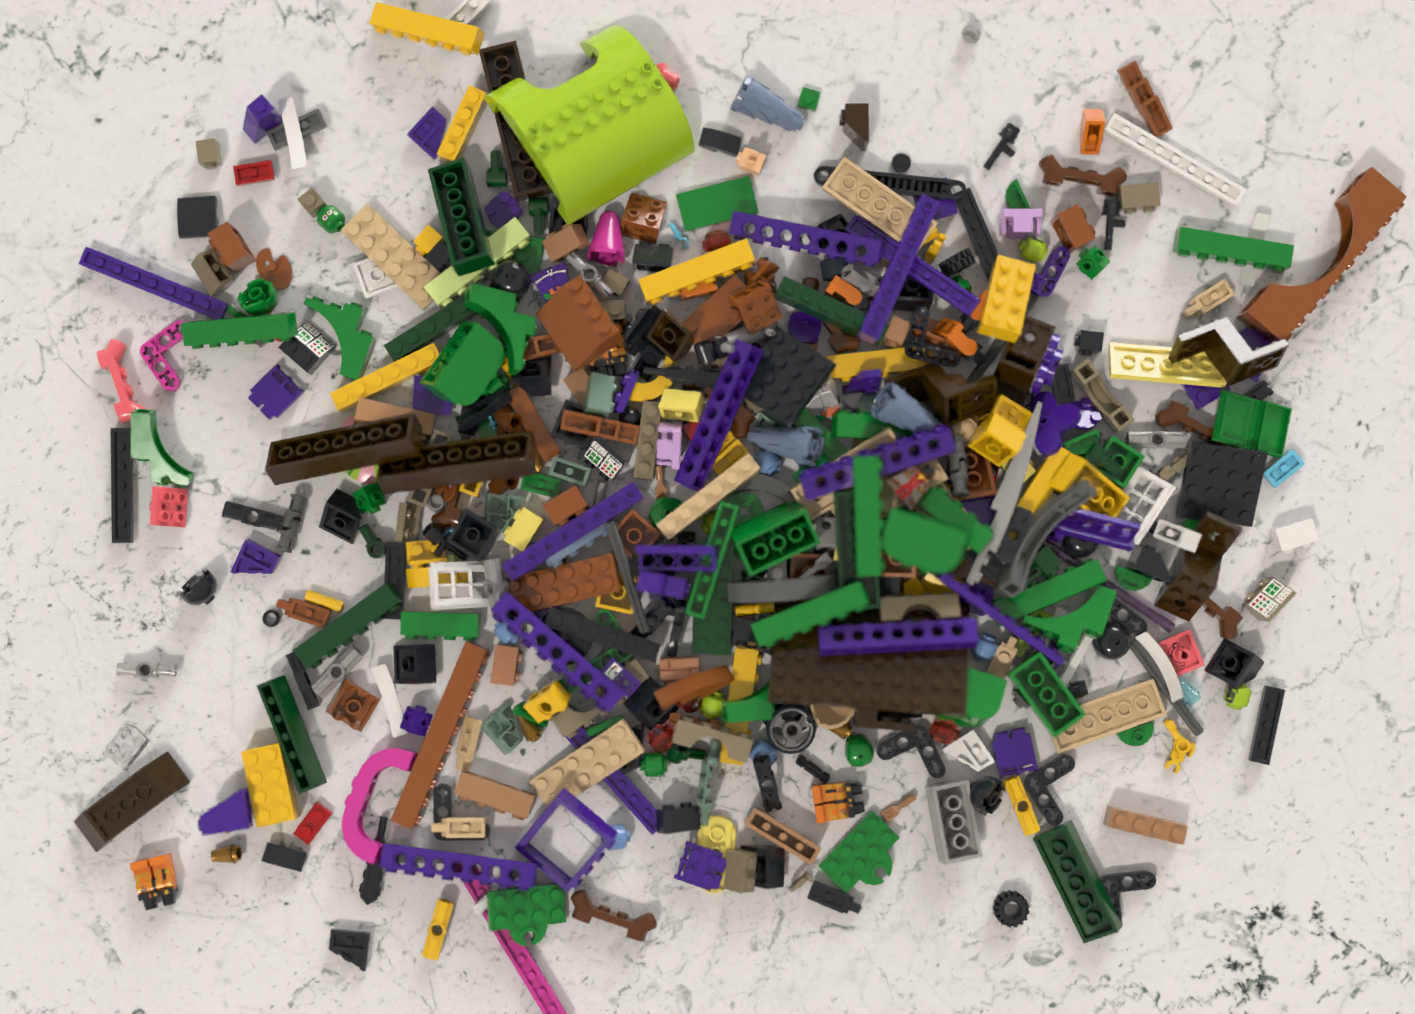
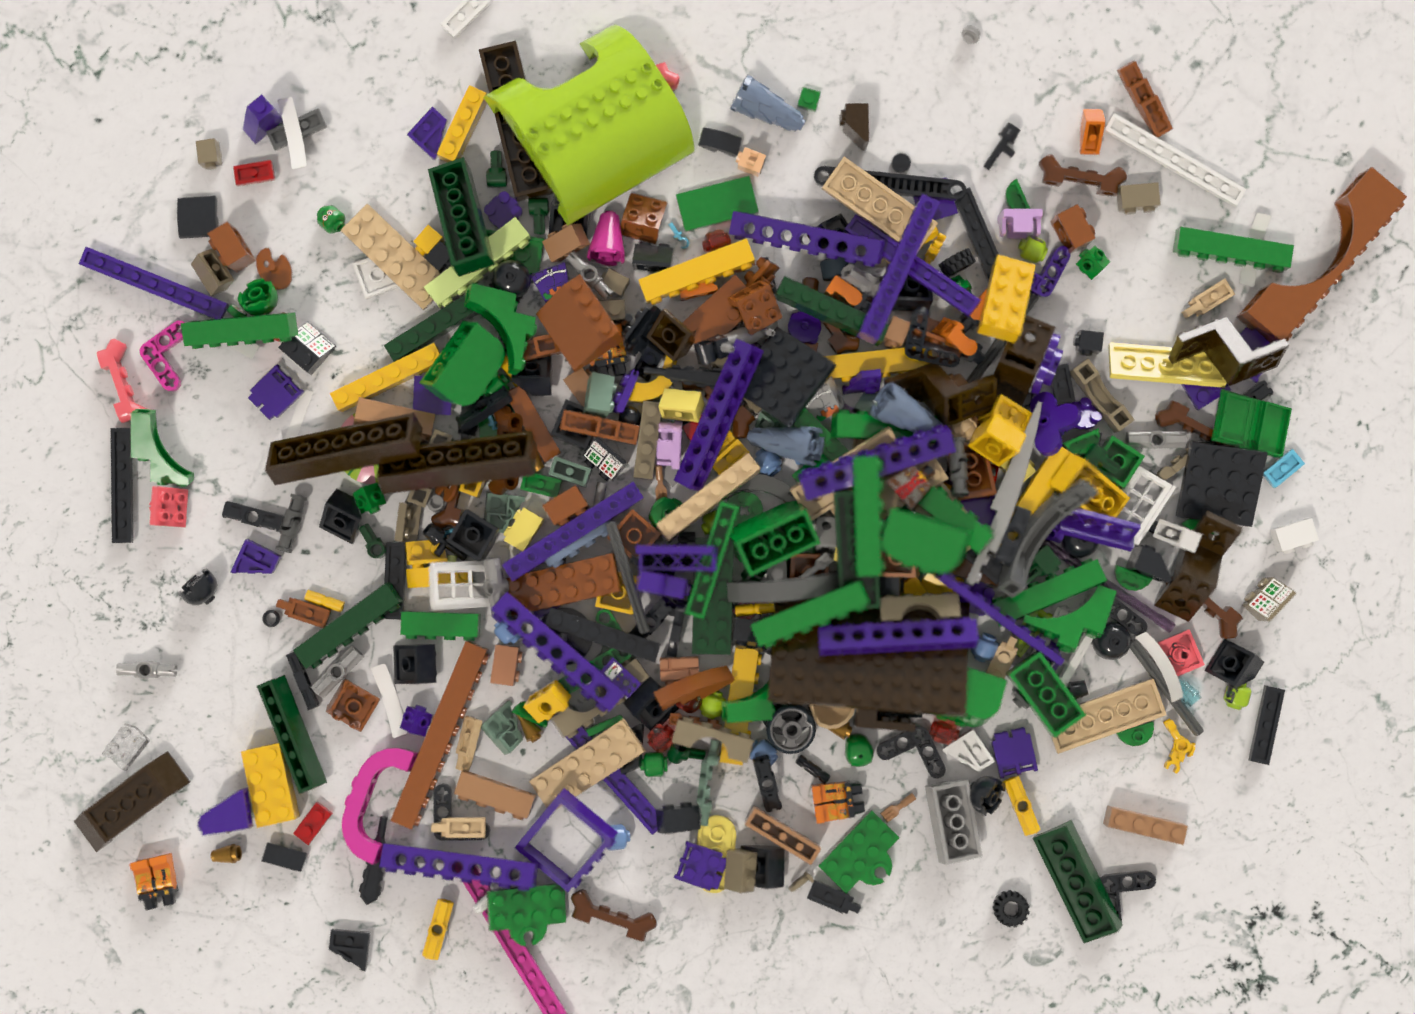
dark tan brick [297,188,328,218] -> none
green arch [304,296,376,381] -> none
yellow brick [369,2,485,56] -> none
black beam [1024,754,1075,825] -> none
black piece [1101,200,1126,250] -> none

